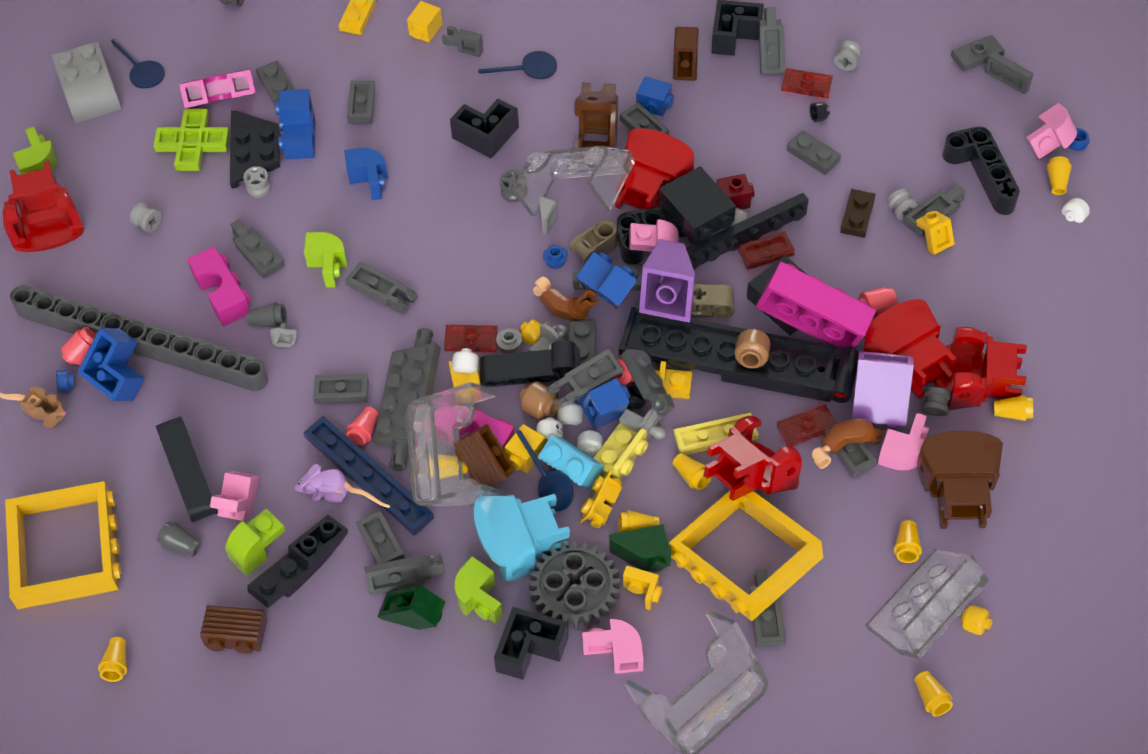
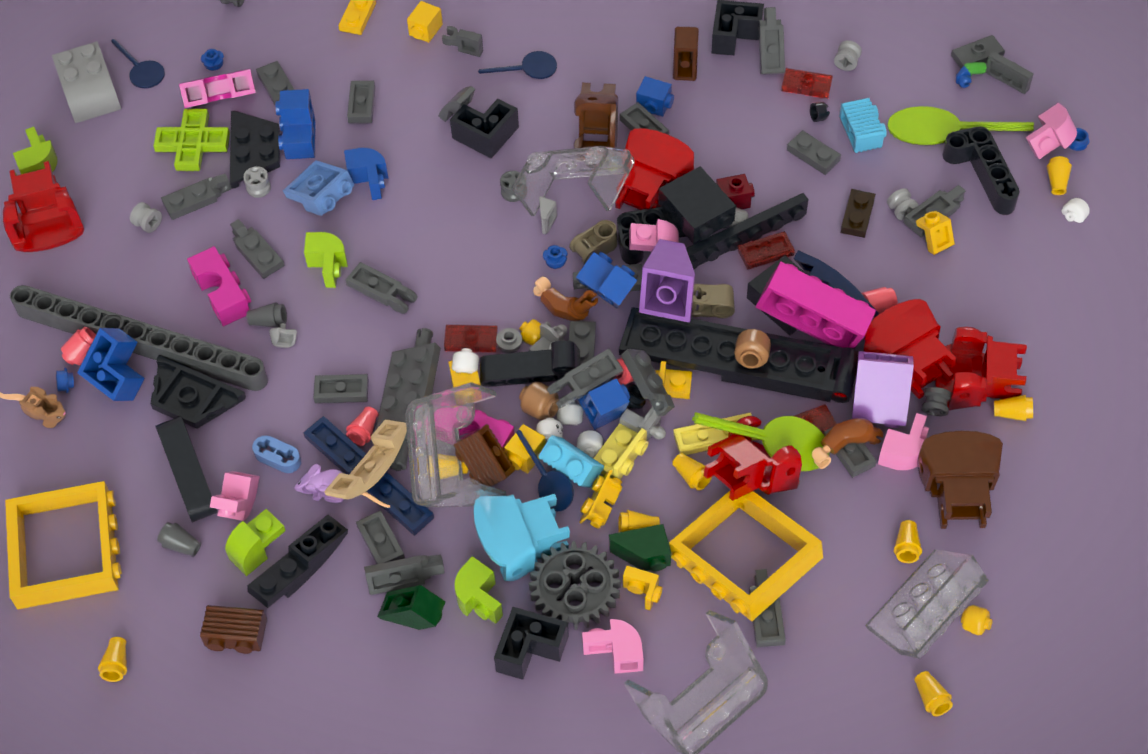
none -> black wing [150,355,246,429]
none -> dark grey hinge [161,174,231,220]
none -> blue plate [201,49,224,71]
none -> medium blue beam [252,435,301,473]
none -> medium blue plate [283,160,354,216]
none -> tan slope [324,420,408,500]
none -> dark grey slope [438,86,475,122]
none -> lime piece [692,412,830,472]
none -> dark blue slope [793,250,879,317]
none -> medium azure brick [839,98,887,153]
none -> lime piece [888,106,1034,145]
none -> arm [955,62,987,88]

